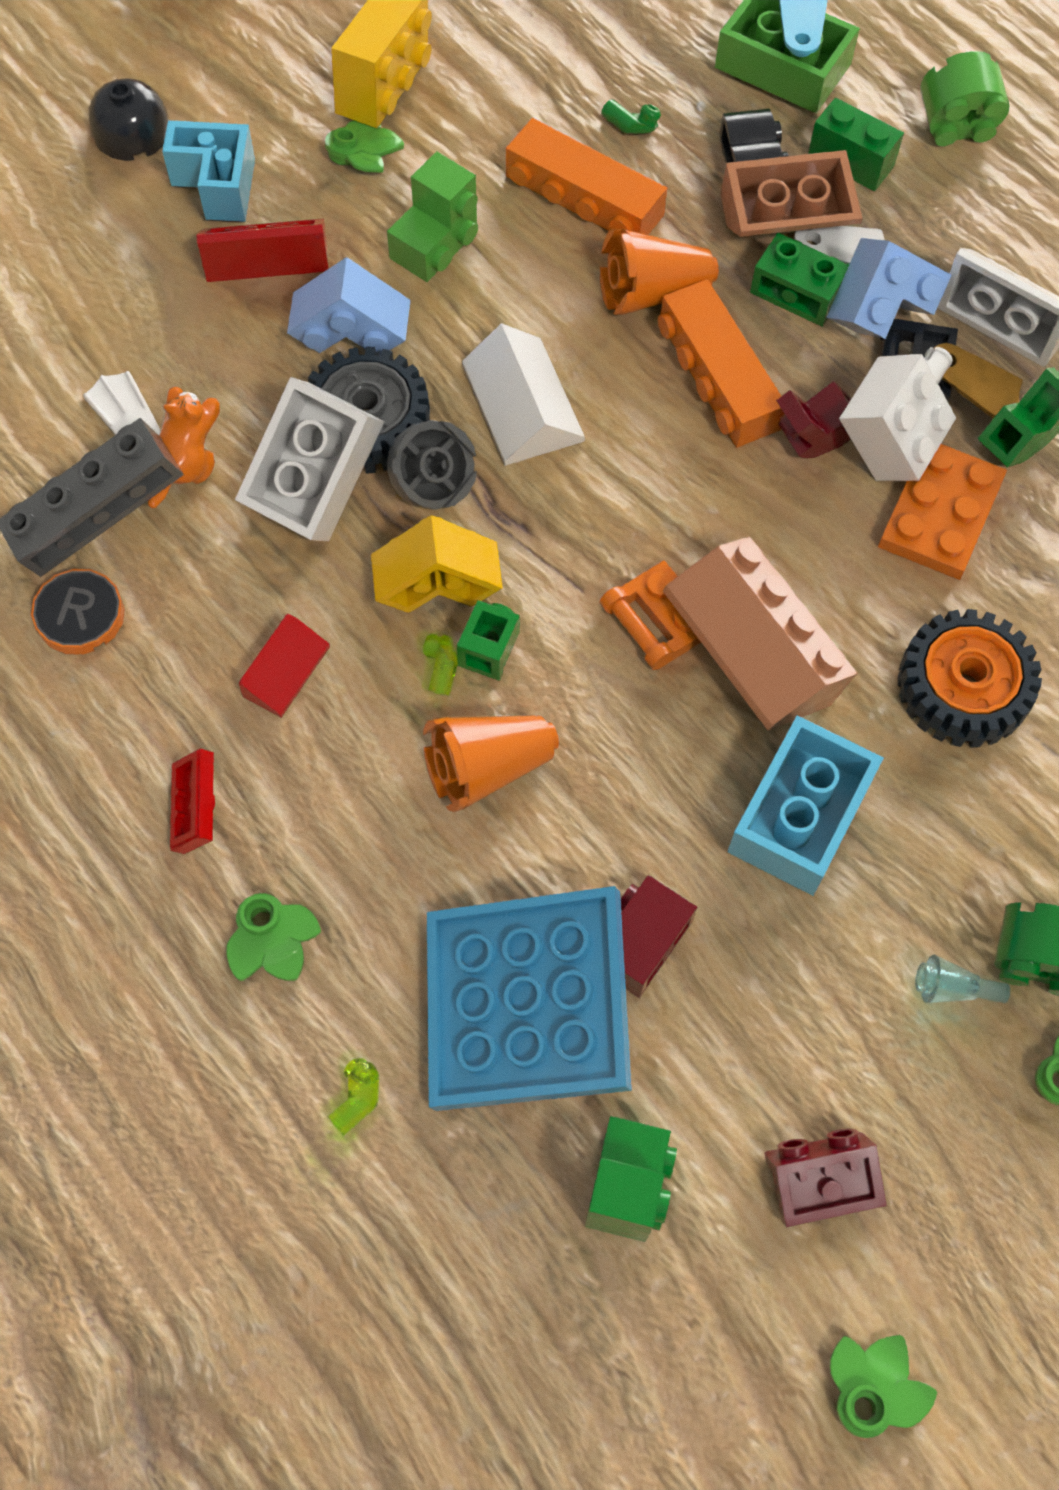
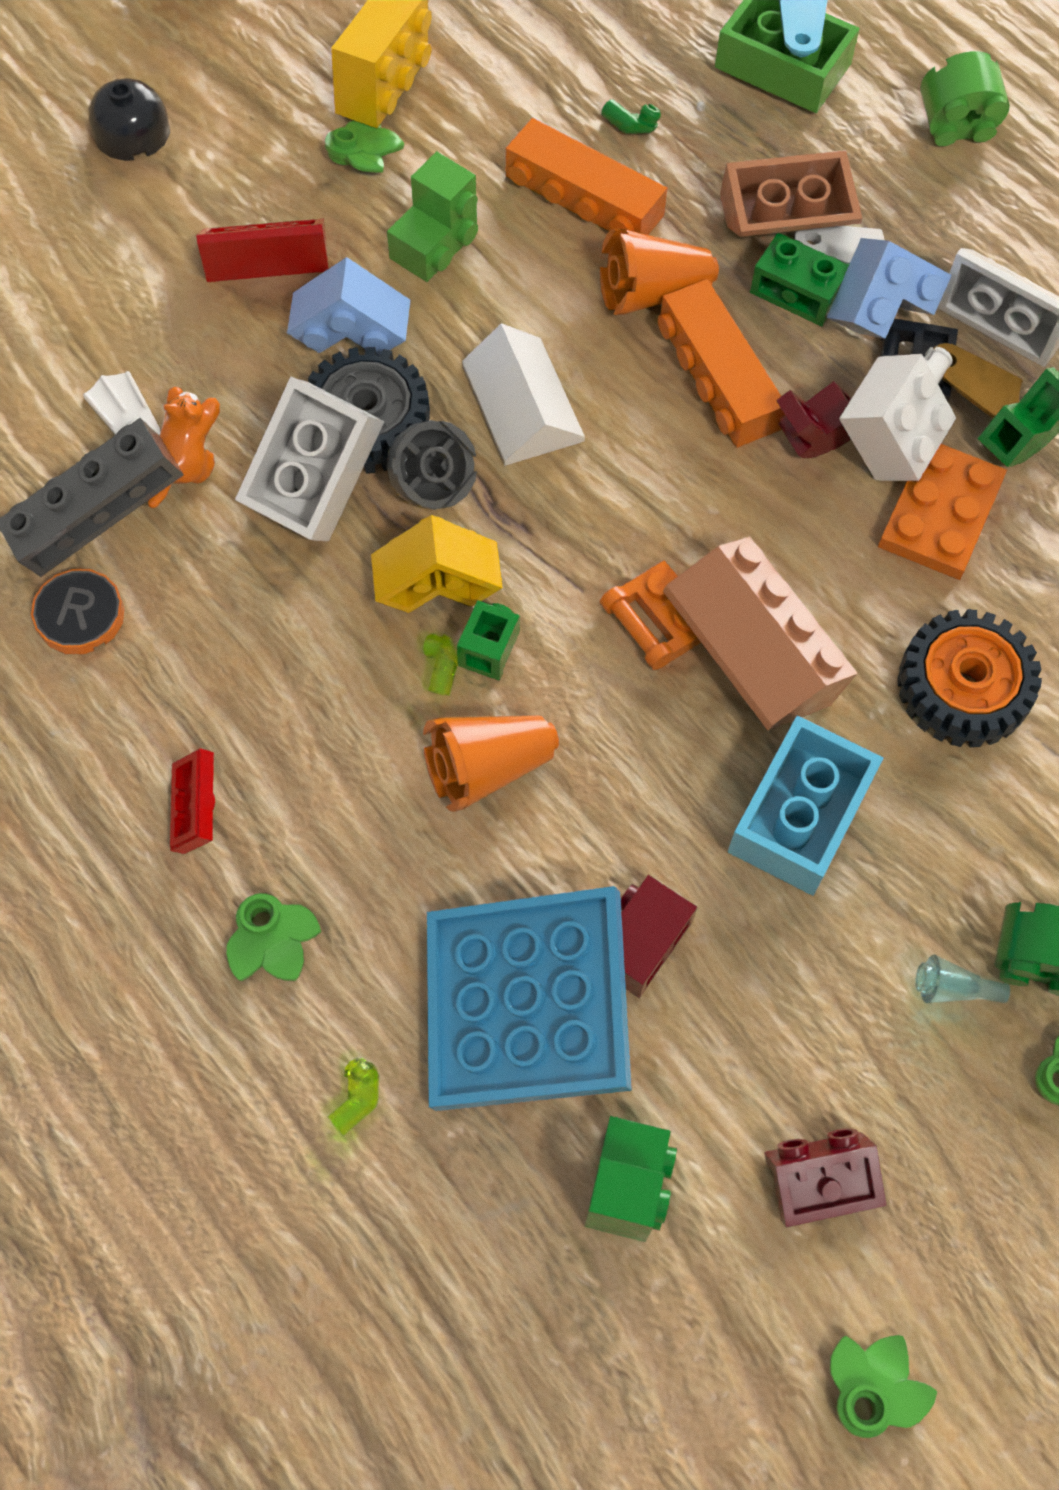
medium azure brick [162,120,255,222] -> none
red slope [239,613,330,718] -> none
black brick [720,109,789,163] -> none
green piece [808,97,904,192] -> none

